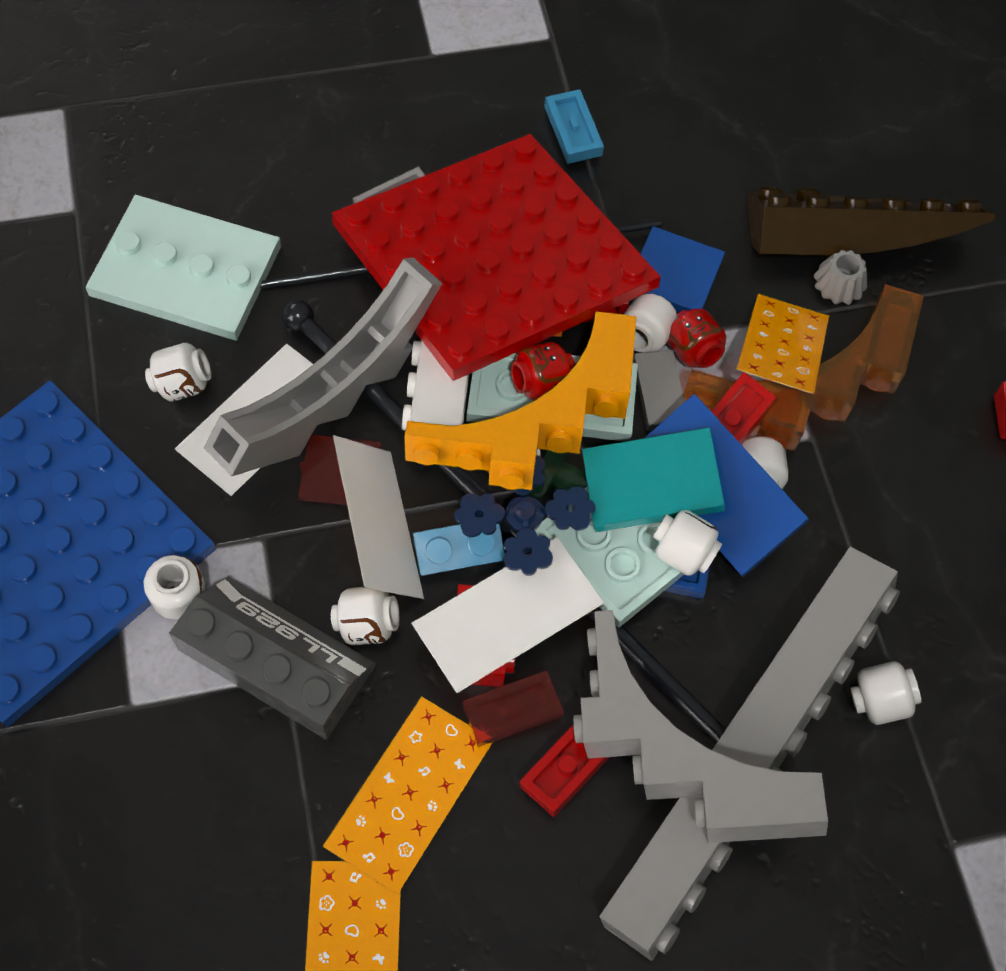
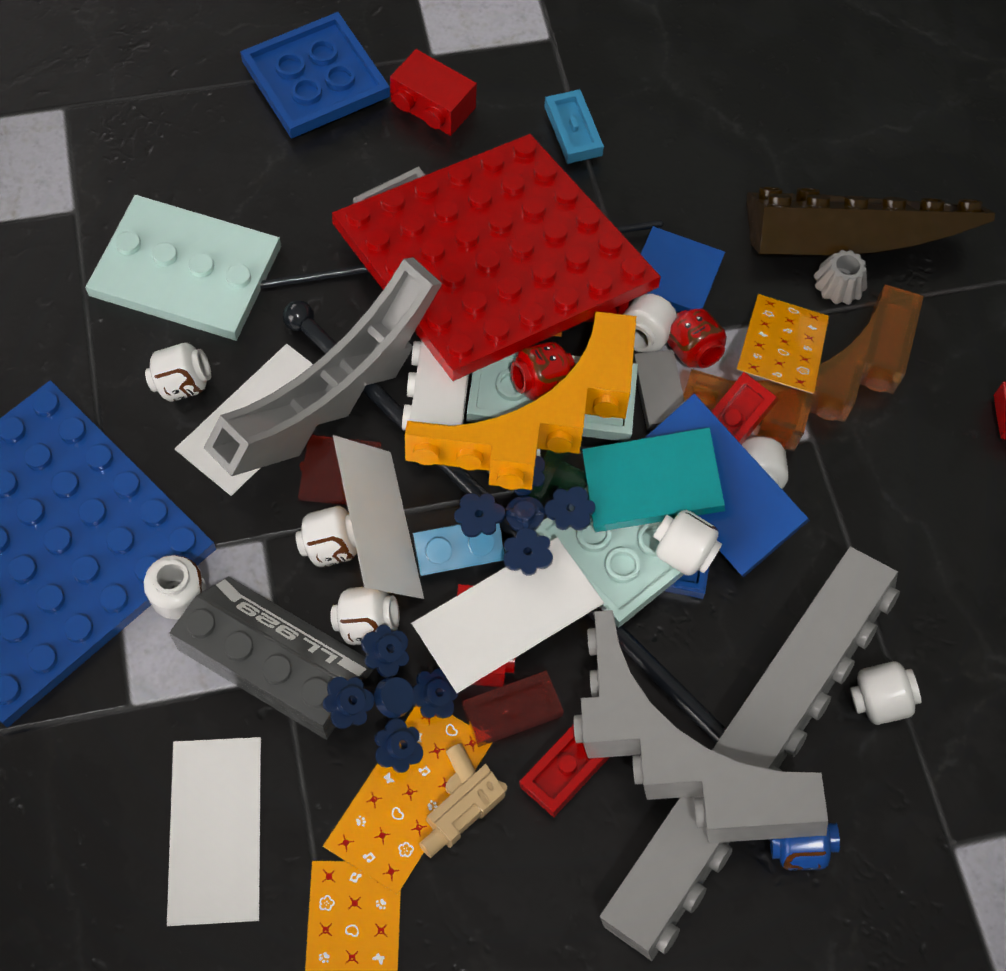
none -> white sticker [167,737,261,926]
none -> blue plate [240,12,390,139]
none -> white head [296,506,357,567]
none -> dark blue plant [322,625,458,773]
none -> red brick [390,49,477,136]
none -> tan piece [419,743,507,858]
none -> blue head [770,823,840,871]

